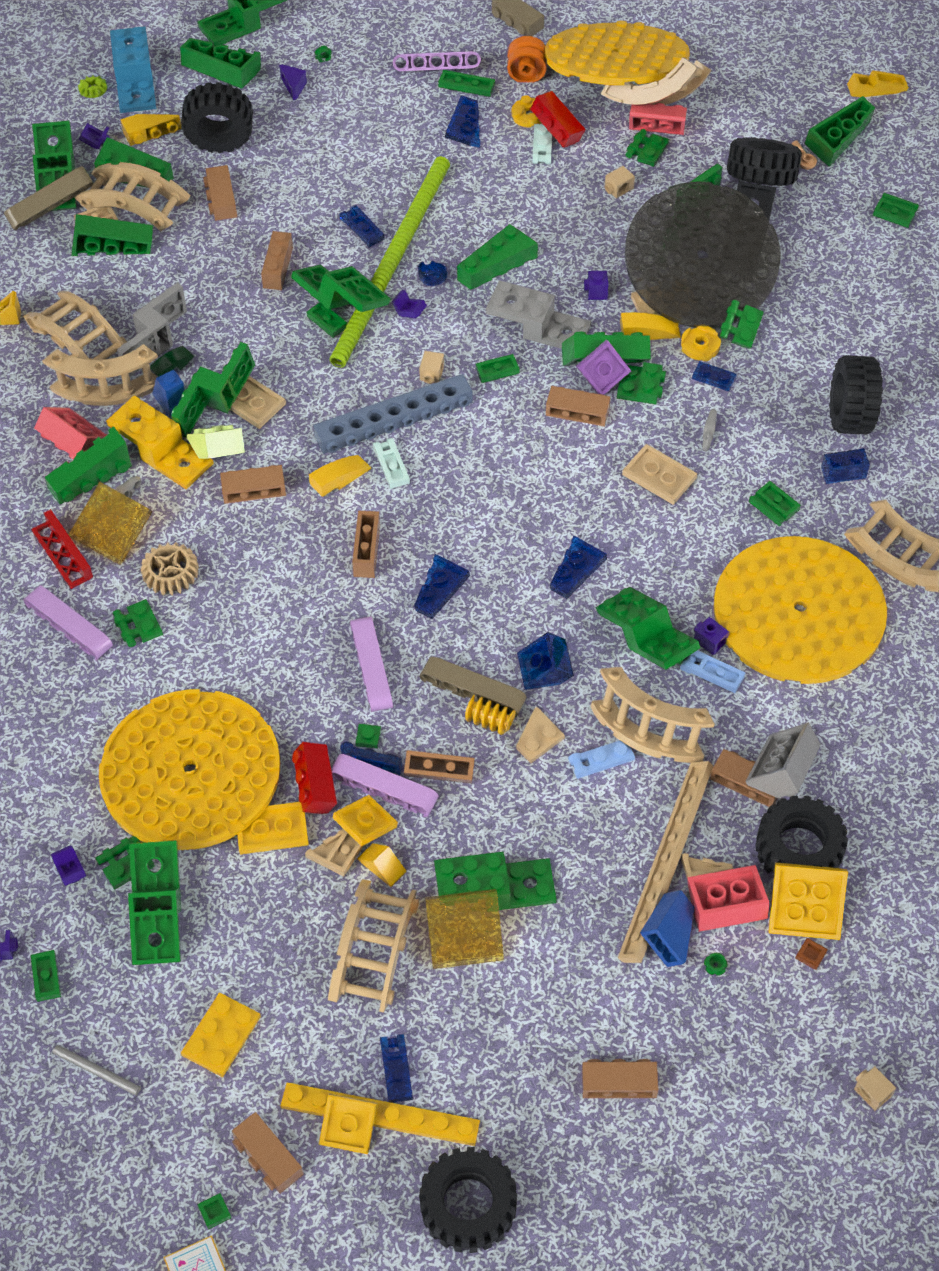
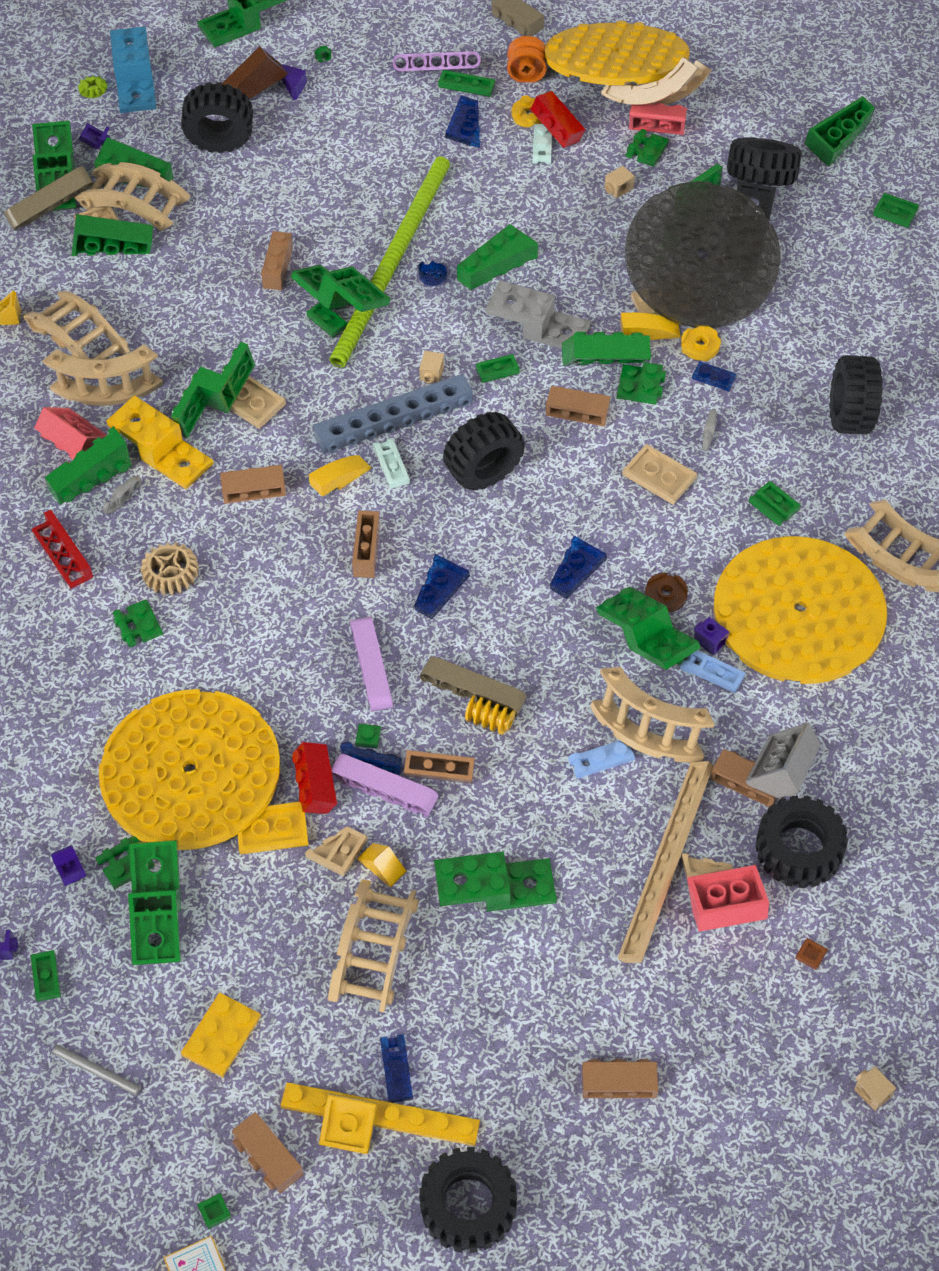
lavender beam [23,585,113,660] -> none
clear yellow plate [68,482,153,565] -> none
light grey bracket [117,282,187,377] -> none
yellow slope [120,114,182,146] -> none
dark green slope [150,346,194,377] -> none
blue slope [152,370,185,420] -> none
green wedge [180,38,261,89] -> none
yellowish green slope [186,425,245,459] -> none
medium nougat brick [203,165,237,221] -> none
yellow tile [333,795,398,846] -> none
clear blue plate [339,205,385,248] -> none
dark purple bracket [392,290,427,318] -> none
clear yellow plate [425,889,504,969] -> none
tan wing [516,707,565,763] -> none
clear blue slope [517,632,574,690] -> none
medium lavender tile [576,340,631,395] -> none
dark purple brick [584,270,609,300] -> none
blue slope [640,890,694,967] -> none
green plate [704,953,728,976] -> none
green plate [720,300,764,349] -> none
yellow plate [768,862,848,940] -> none
light nougat plate [792,140,817,170] -> none
clear blue brick [821,448,870,484] -> none
yellow slope [847,70,909,97] -> none
none -> reddish brown slope [222,46,288,99]
none -> black tyre [443,412,525,490]
none -> reddish brown plate [645,572,688,613]

